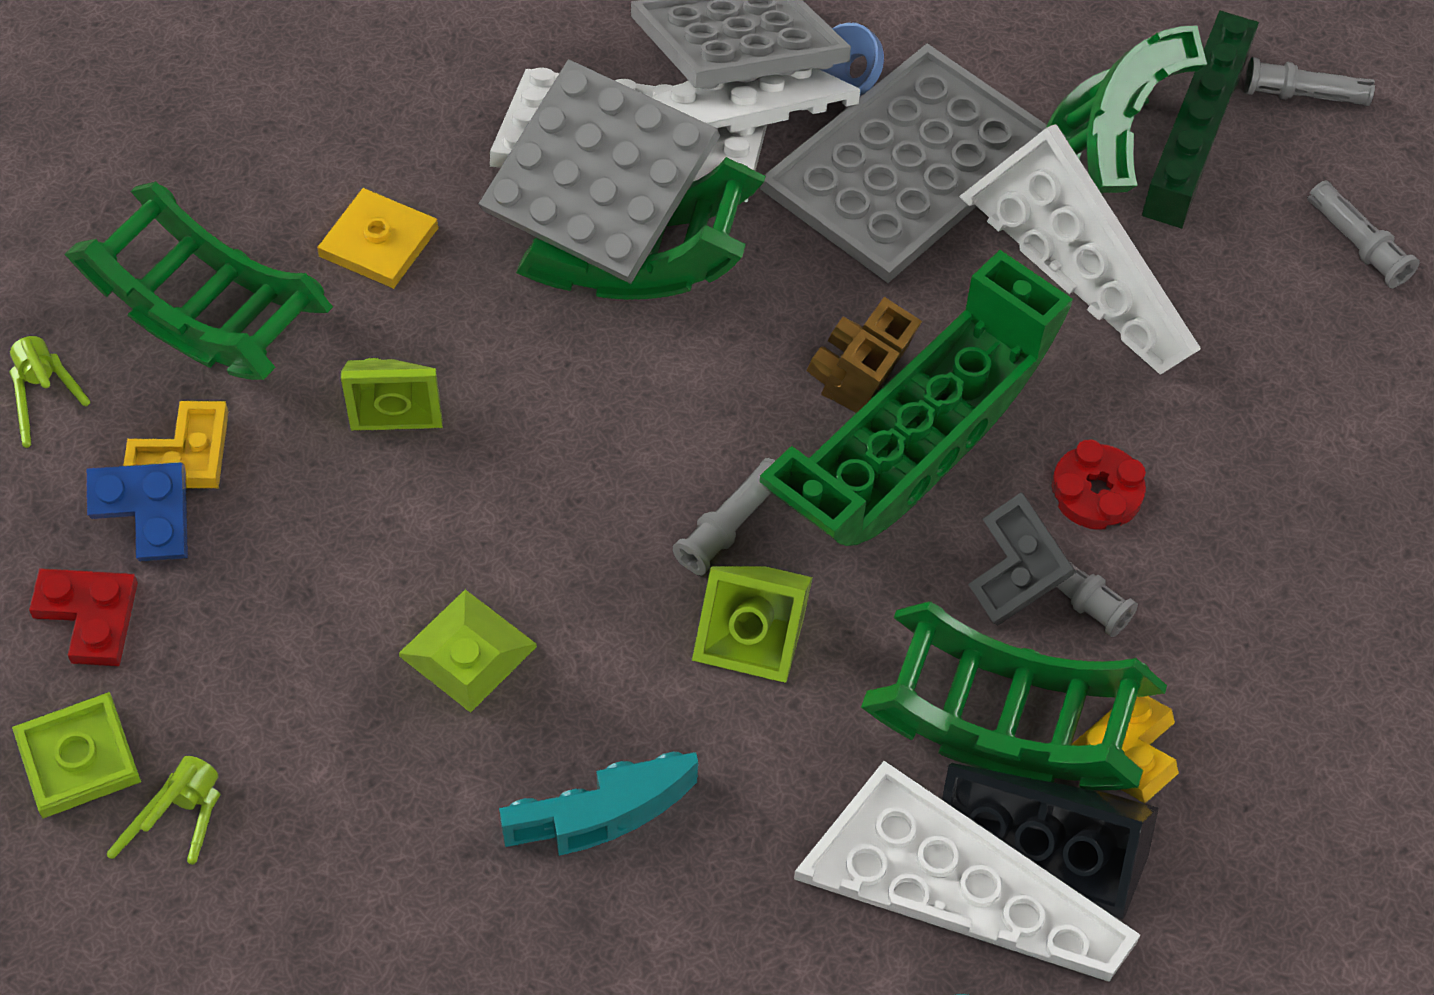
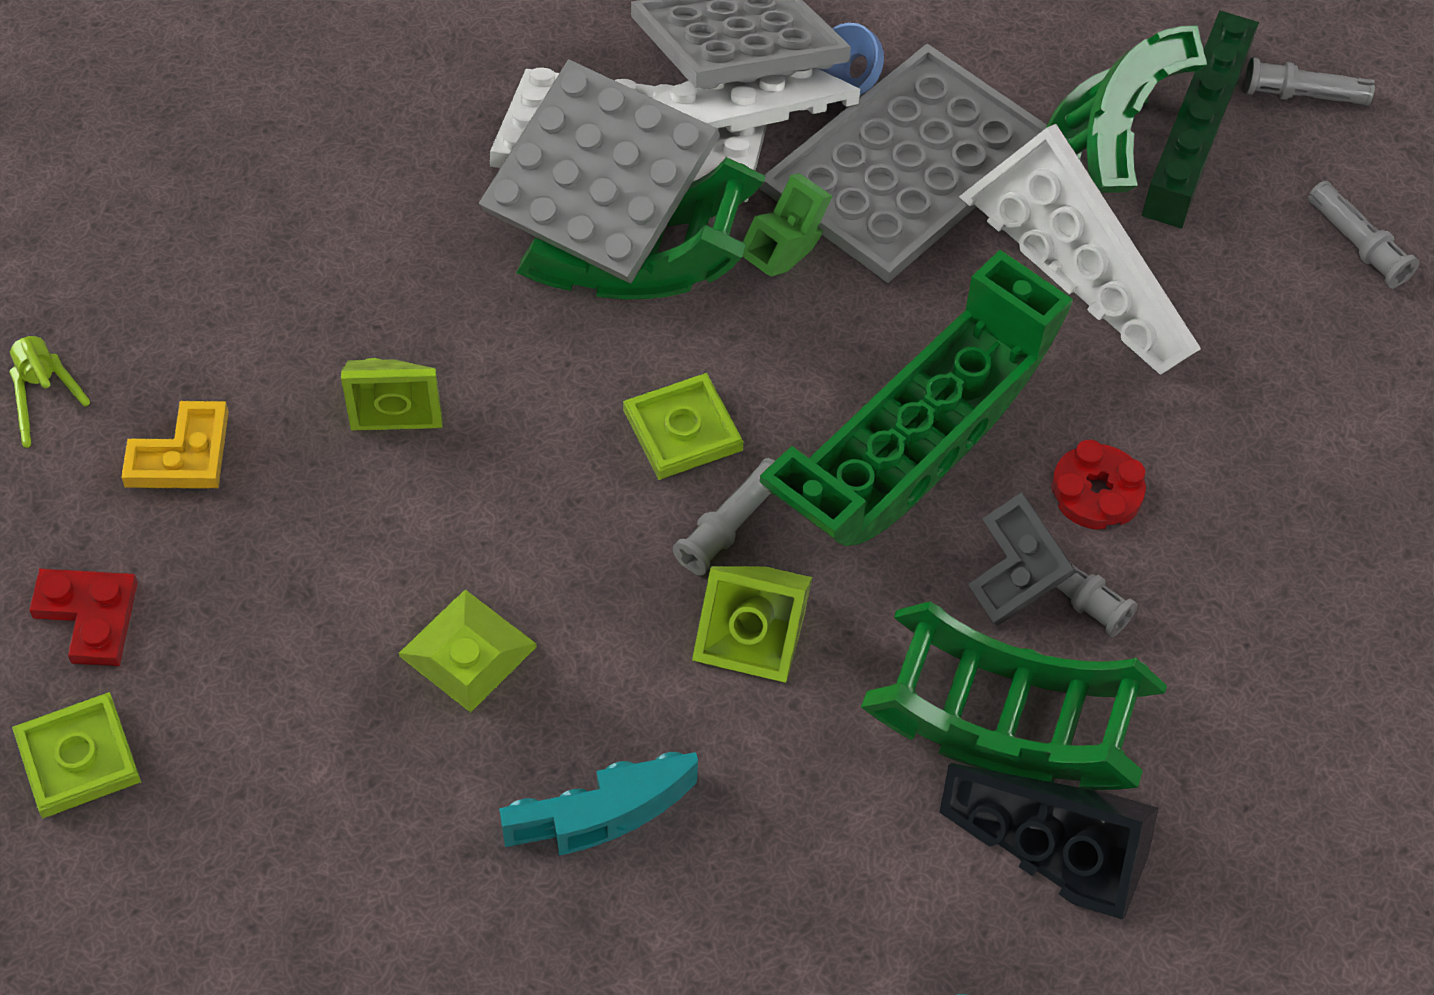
green fence [65,181,333,380] -> none
blue plate [86,462,188,561] -> none
lime plant [107,756,221,865] -> none
yellow plate [317,188,438,289] -> none
white wing [794,761,1140,982] -> none
pearl gold hips [806,297,922,413] -> none
yellow plate [1072,696,1179,804] -> none
none -> lime plate [623,373,744,480]
none -> bright green brick [742,173,833,277]

